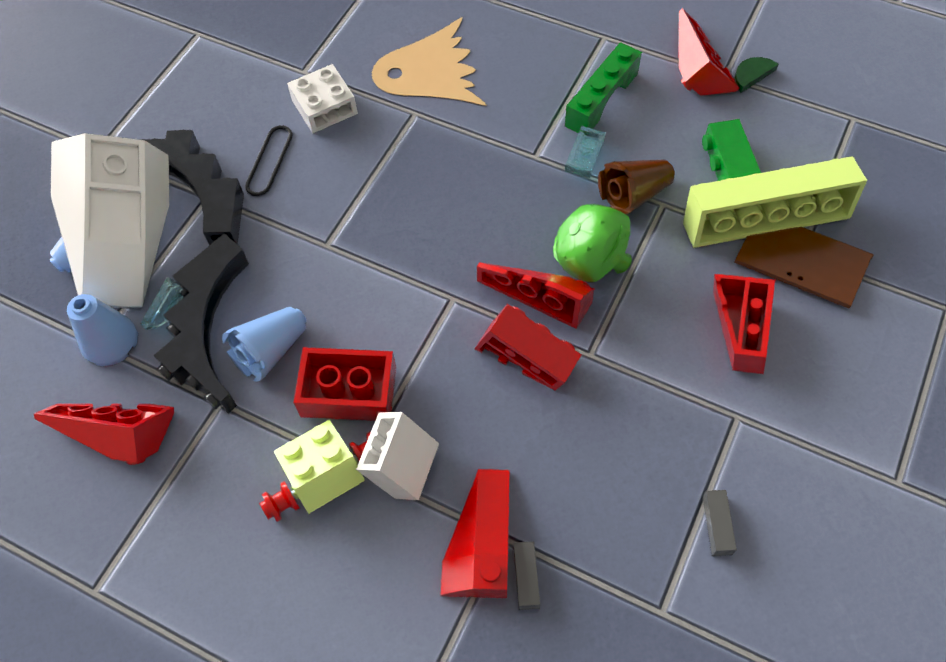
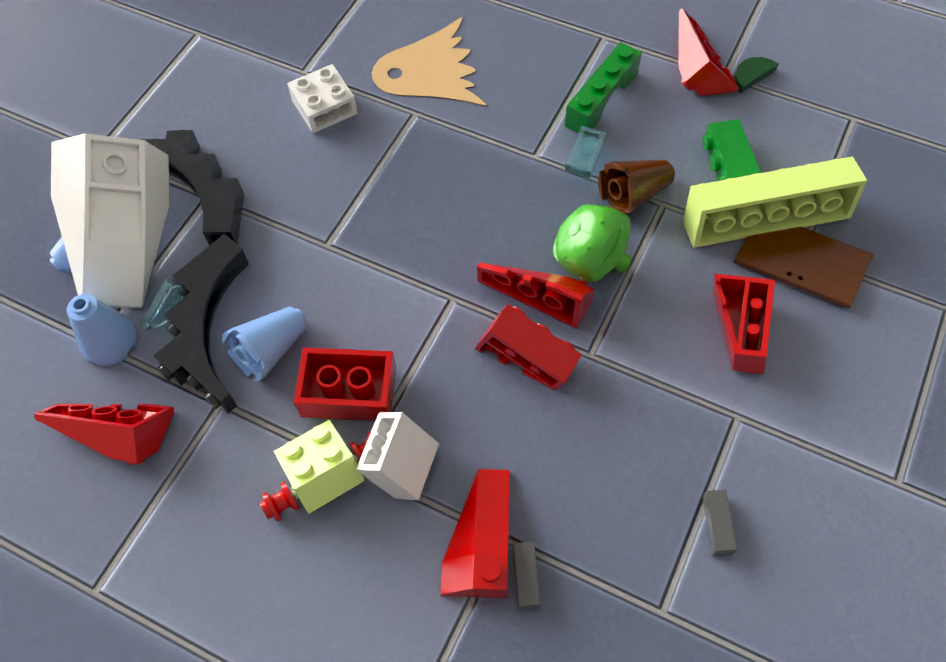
black piece [245,125,293,196] -> none

